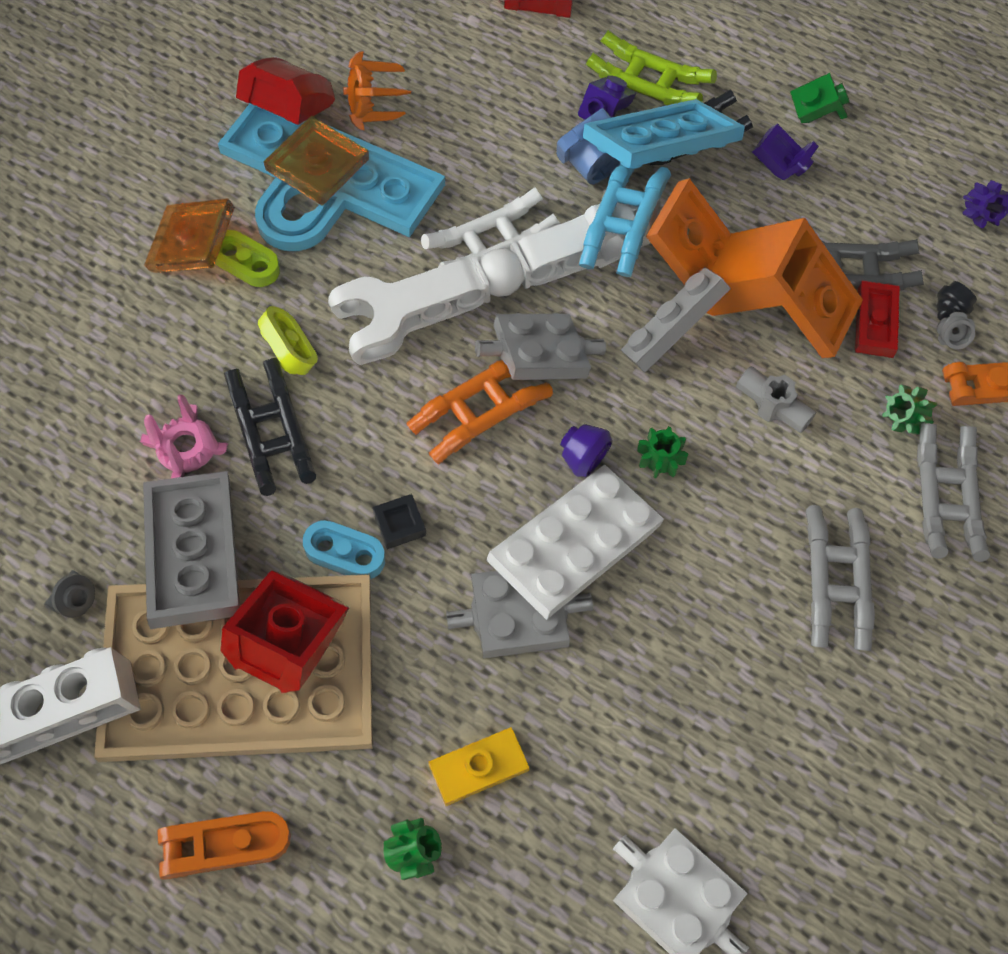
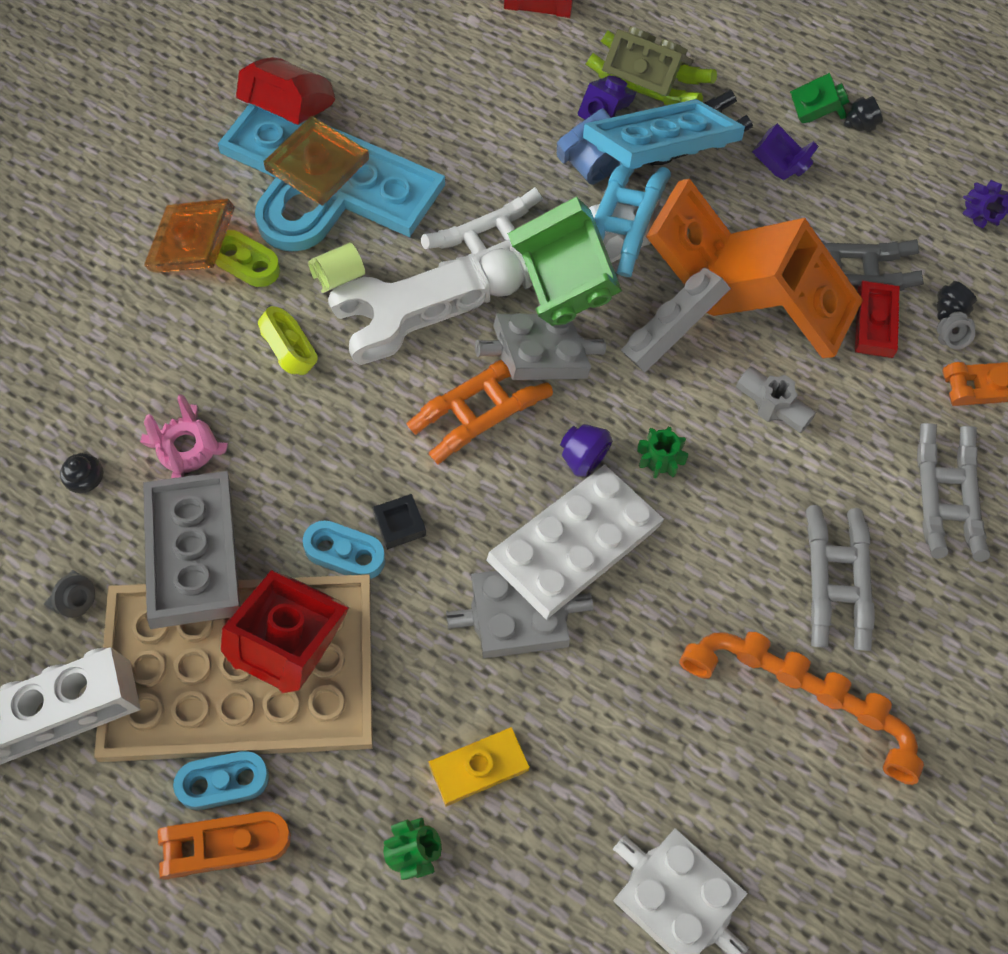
black piece [224,358,316,496] -> none
orange piece [343,51,411,131] -> none
green gear [882,384,937,435] -> none
none -> black plate [60,453,104,493]
none -> medium azure plate [173,751,269,811]
none -> yellowish green beam [308,242,365,293]
none -> bright green panel [507,196,622,326]
none -> olive bracket [602,26,694,97]
none -> orange bar [679,632,924,785]
none -> black plate [844,96,883,132]

